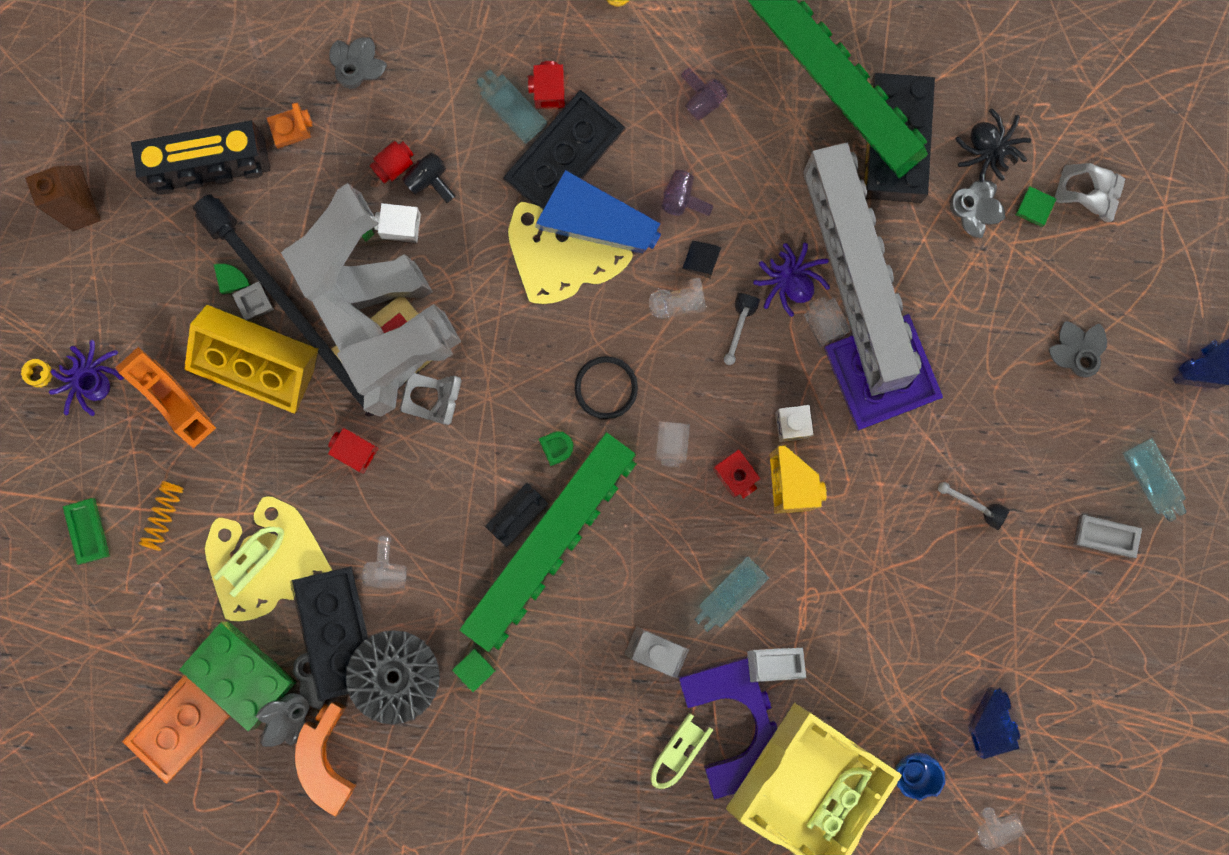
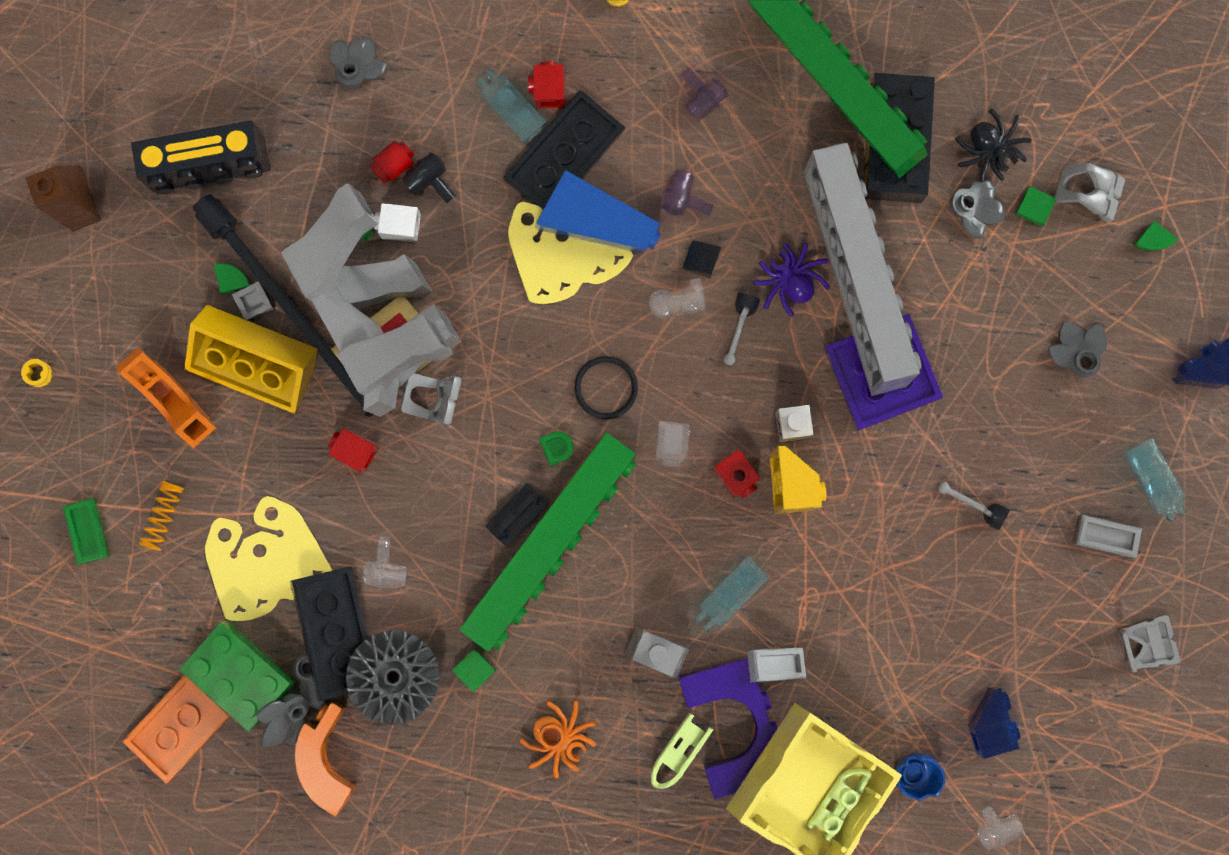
dark purple animal [49,340,124,416] -> none
yellowish green piece [214,526,284,597] -> none
orange bracket [267,102,313,148] -> none
clear brick [804,297,851,347] -> none
none -> orange animal [519,700,596,779]
none -> light grey piece [1117,615,1181,673]
none -> green tile [1133,221,1178,251]

